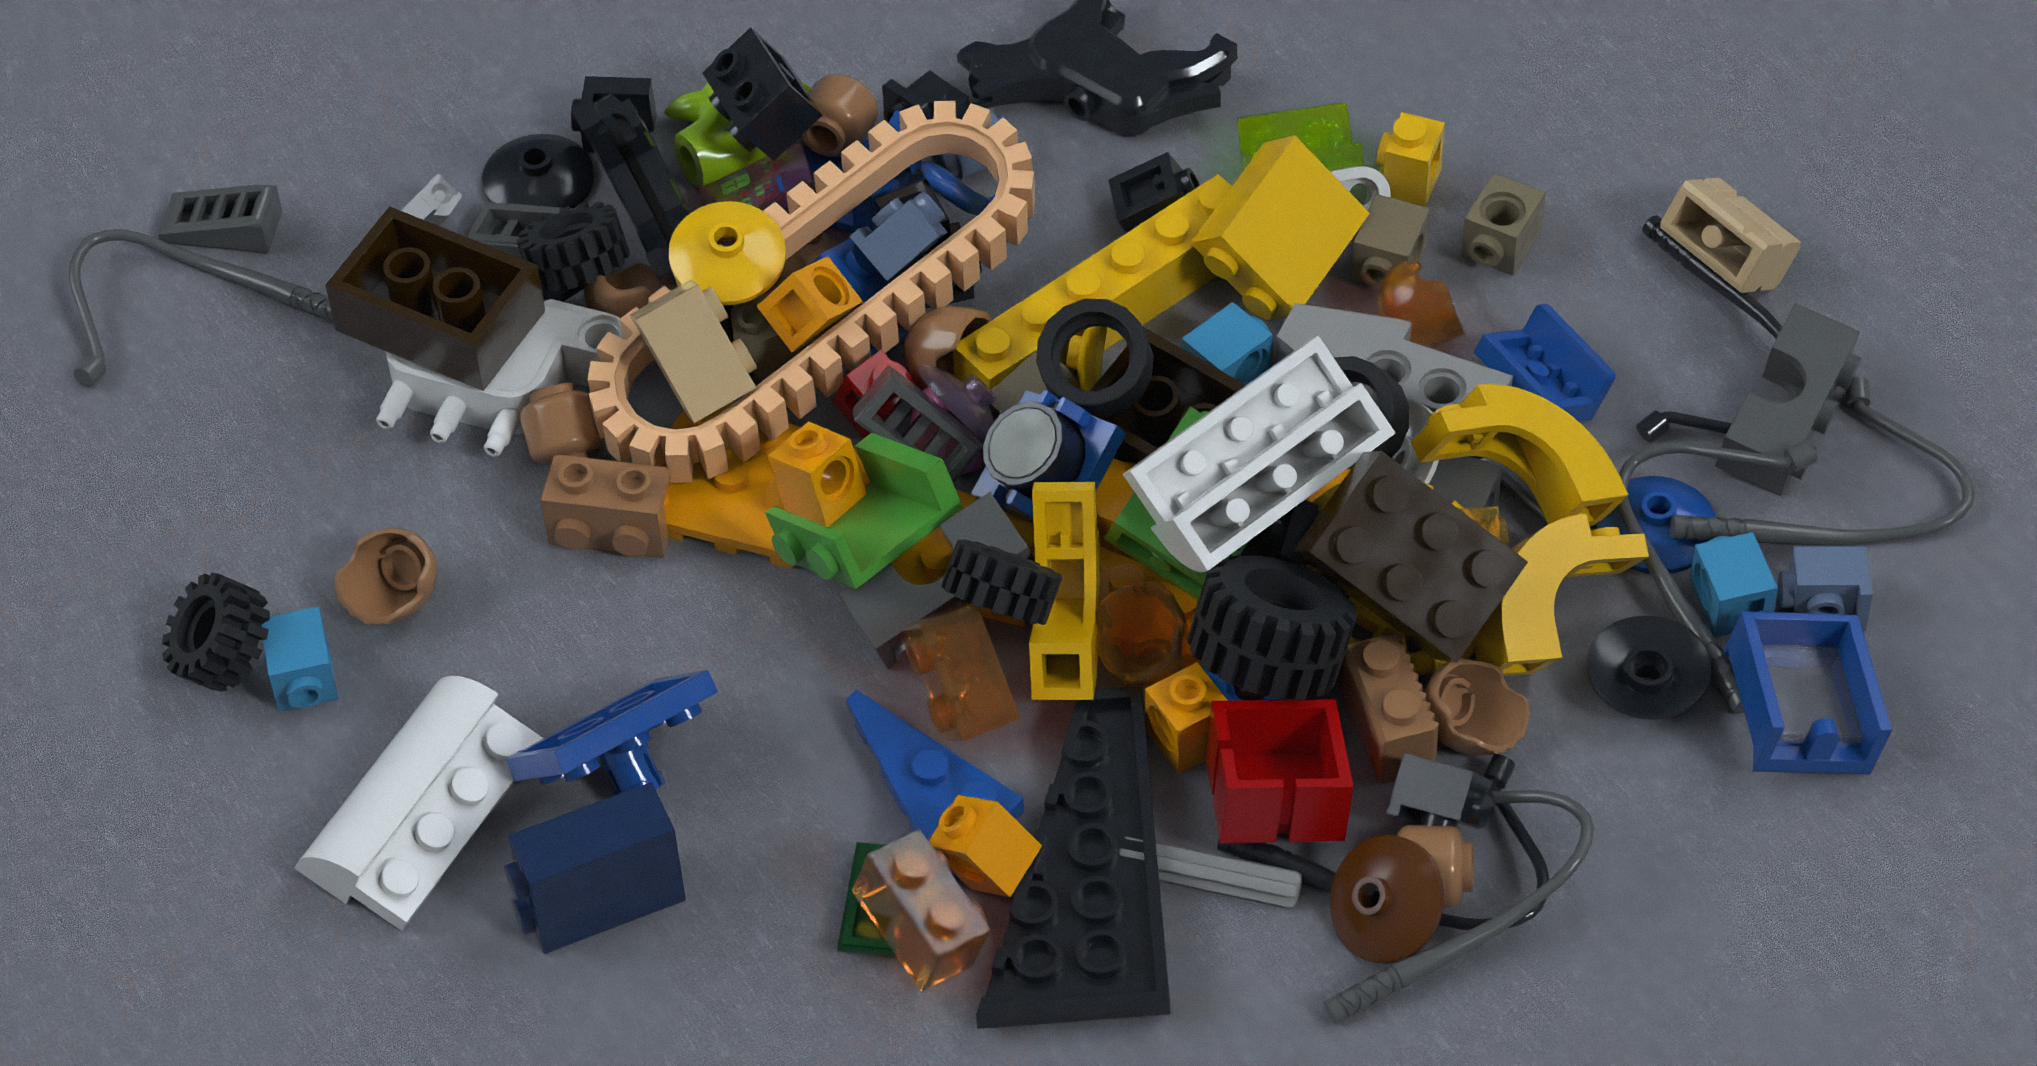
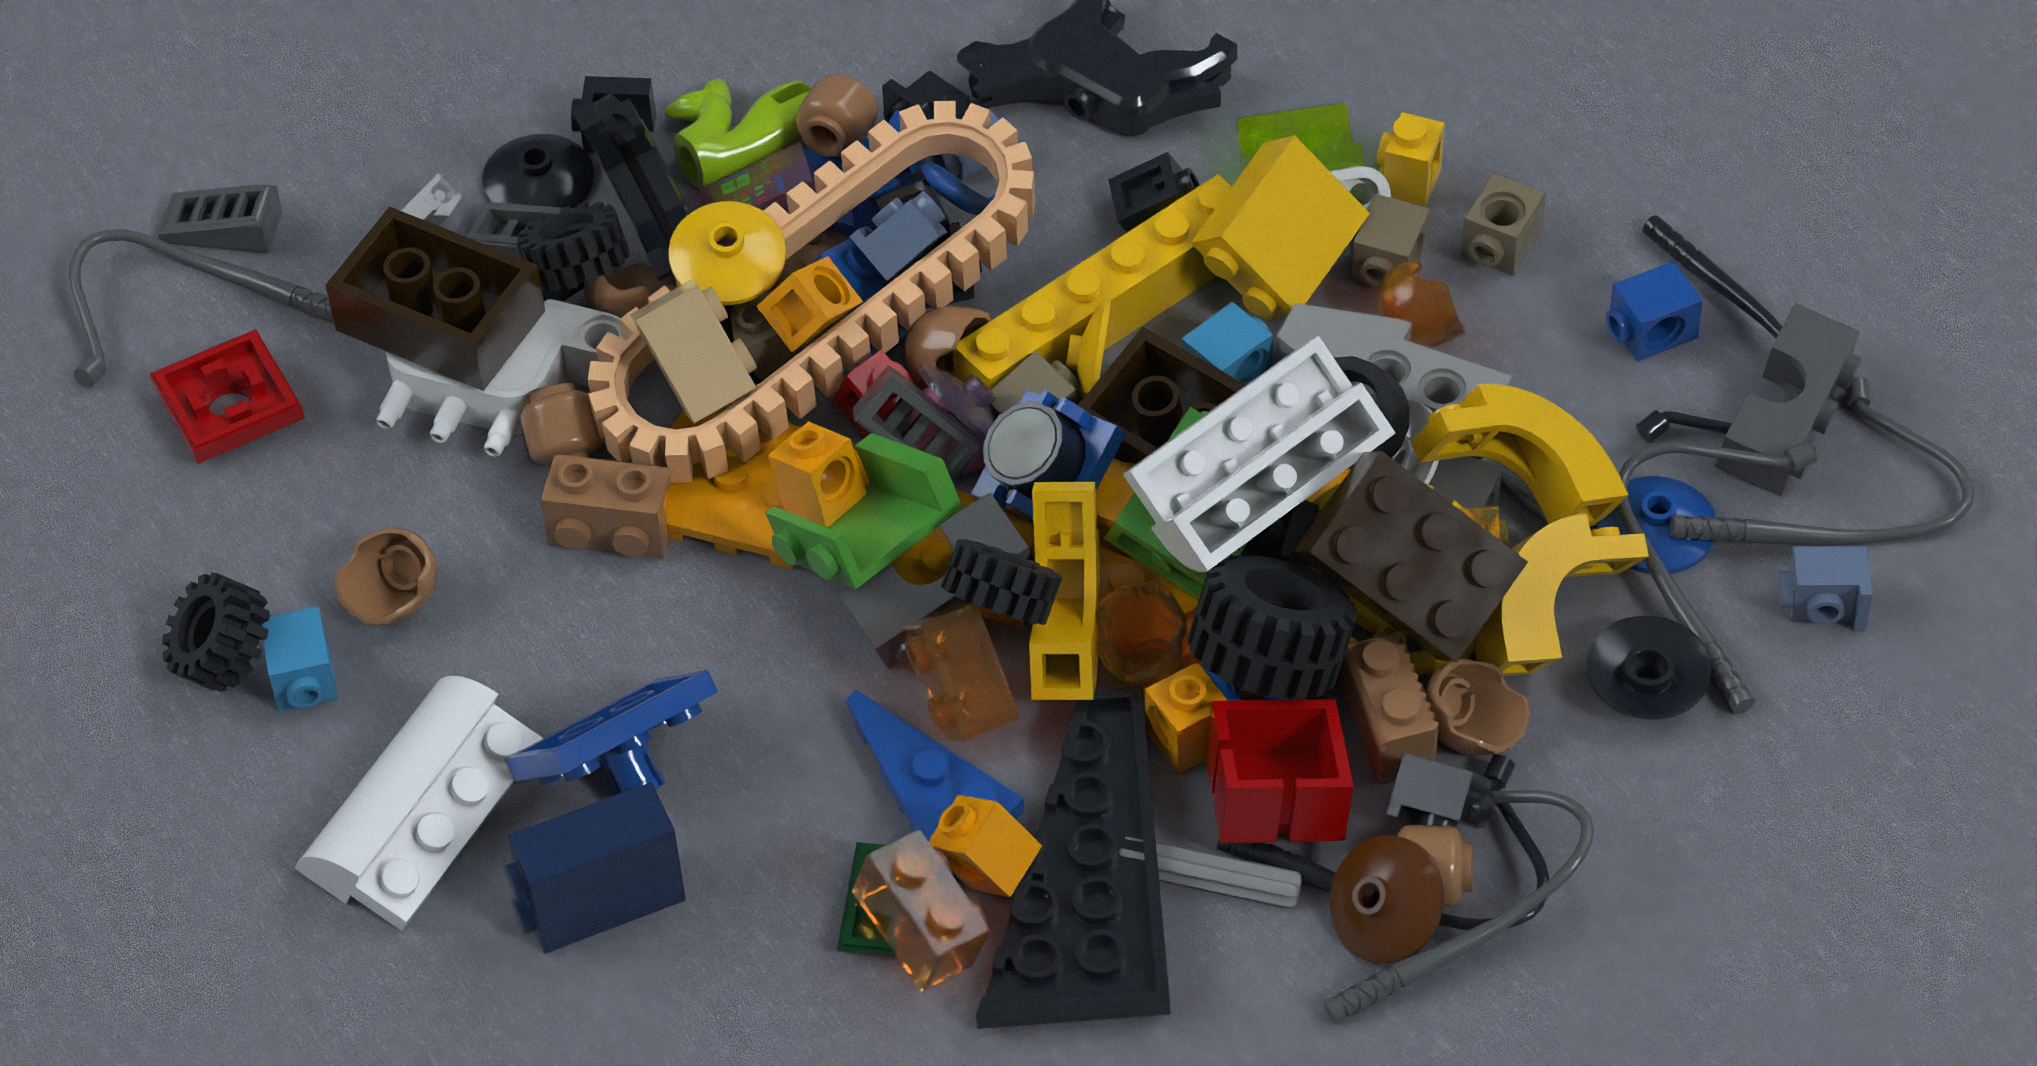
black brick [702,27,823,161] -> none
black tyre [1036,299,1154,418] -> none
blue bracket [1474,304,1616,422] -> none
tan brick [1660,178,1801,293] -> none
dark azure brick [1690,532,1778,638] -> none
blue window [1724,611,1892,774] -> none
none -> red piece [150,329,305,464]
none -> blue brick [1606,261,1703,362]

